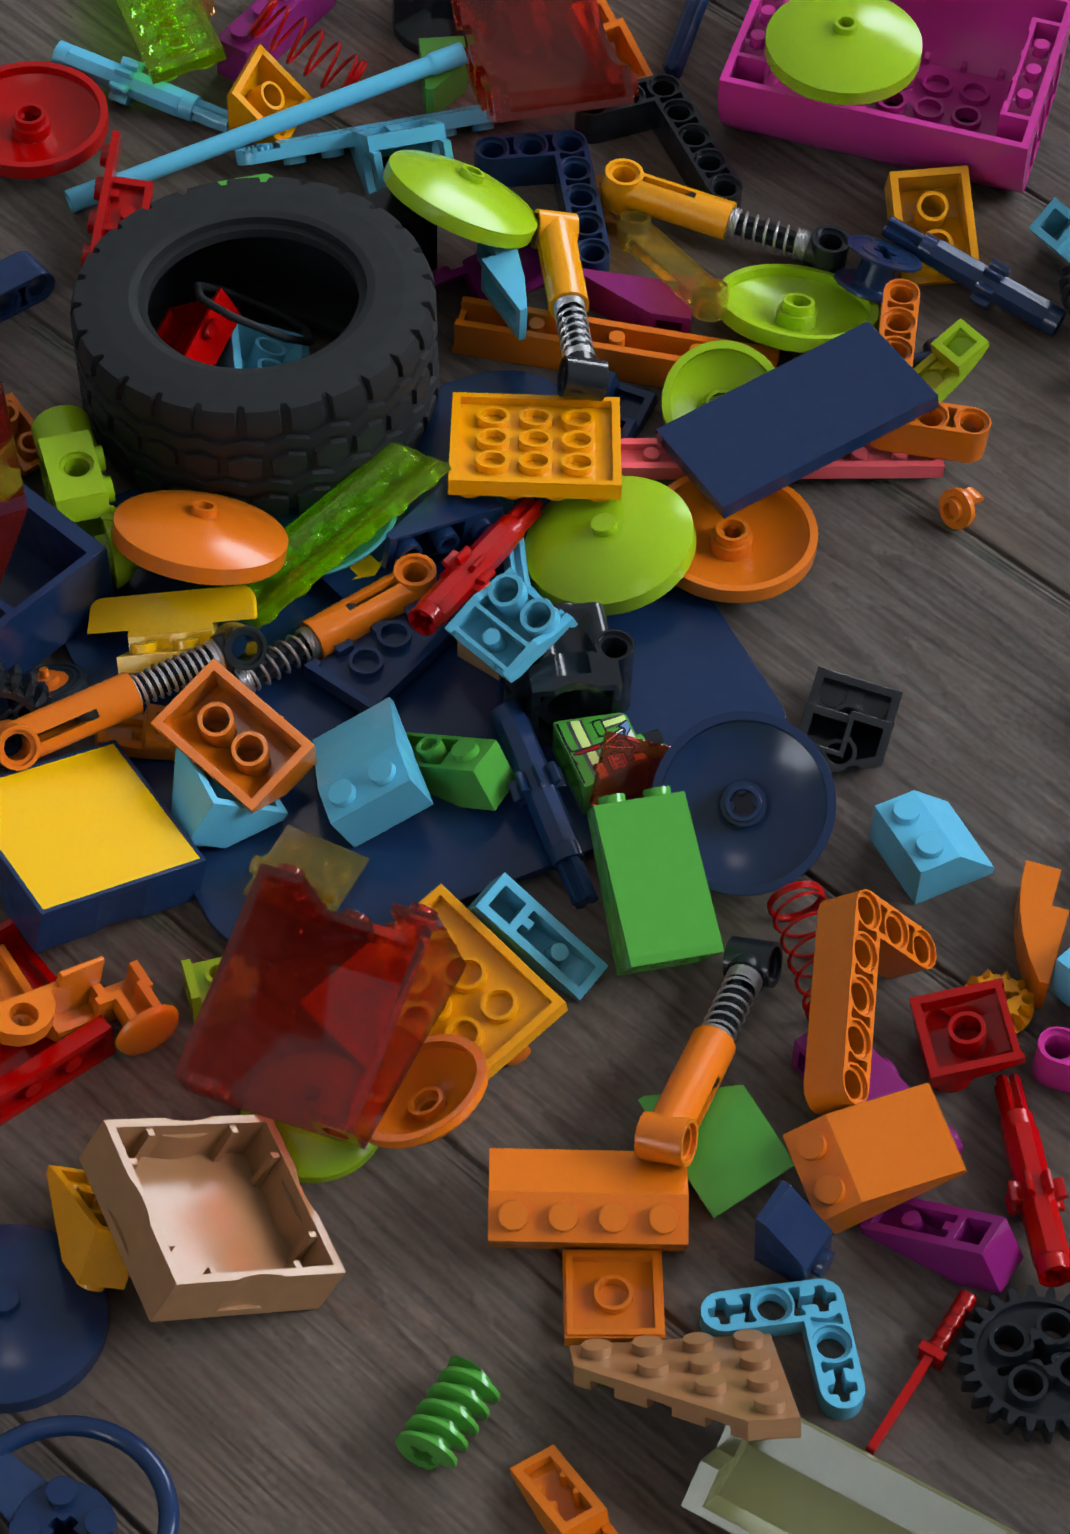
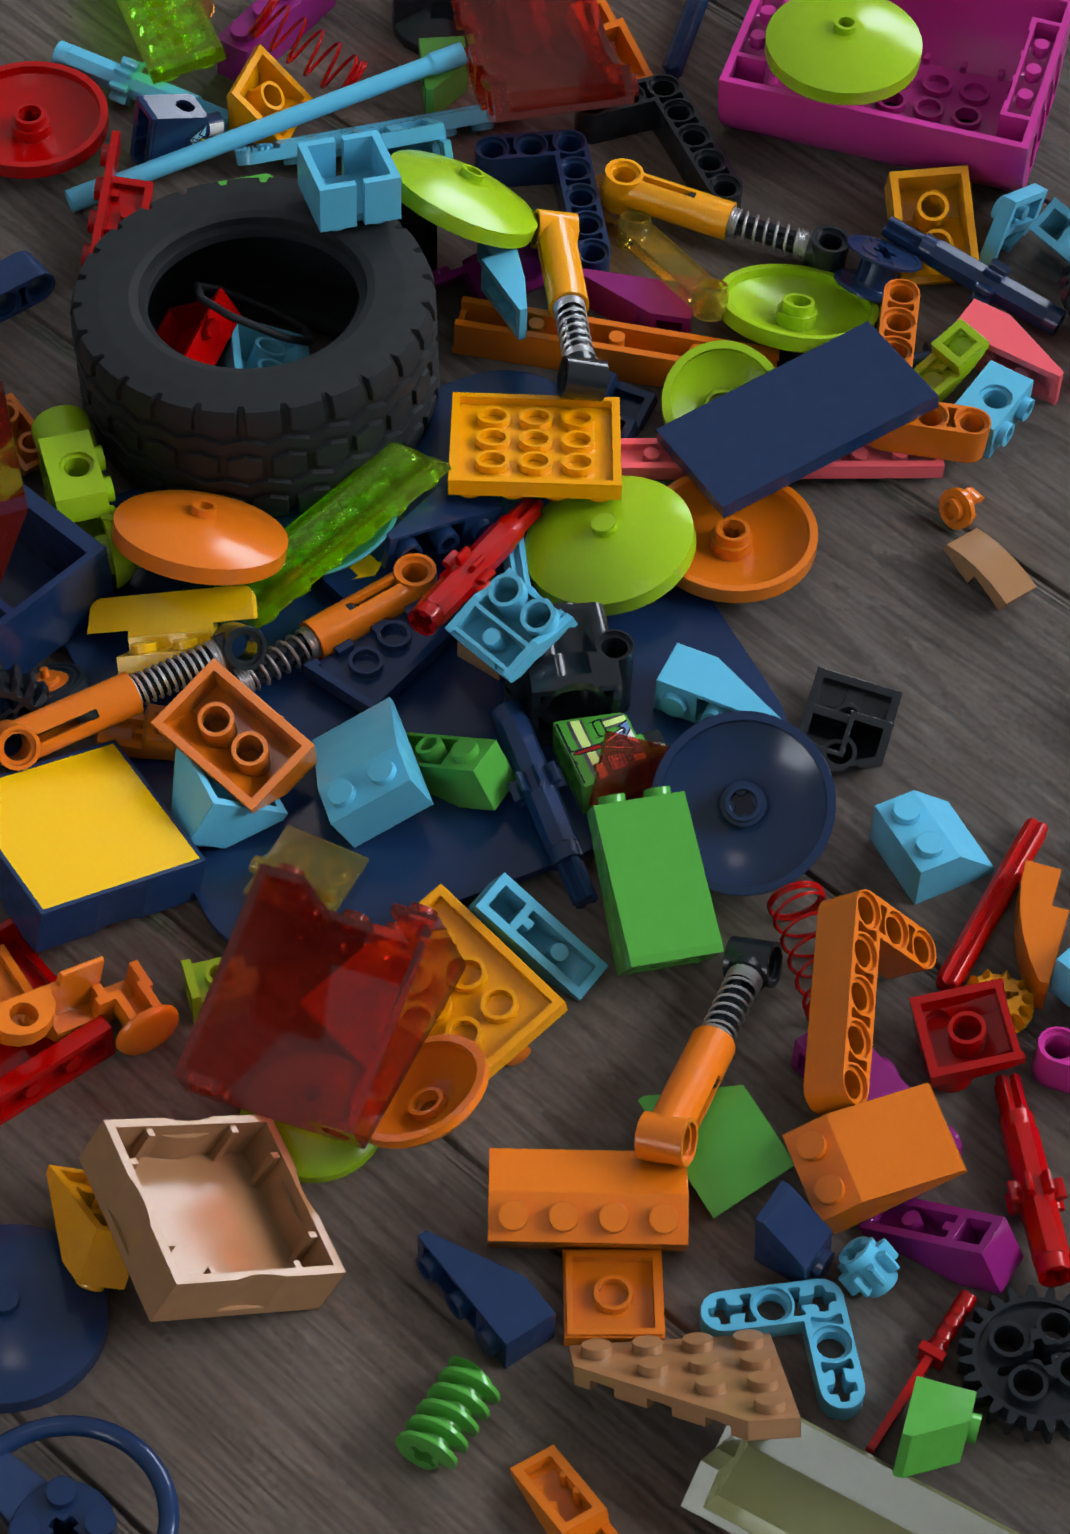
none -> dark blue torso [130,94,224,165]
none -> medium azure piece [297,130,401,233]
none -> dark blue slope [415,1231,556,1369]
none -> medium azure slope [654,643,781,724]
none -> medium azure gear [837,1236,900,1298]
none -> bright green slope [892,1376,982,1478]
none -> red axle [935,818,1048,991]
none -> medium nougat slope [943,528,1037,611]
none -> medium azure brick [955,360,1035,459]
none -> coral slope [957,298,1064,405]
none -> medium azure wing [979,183,1048,266]

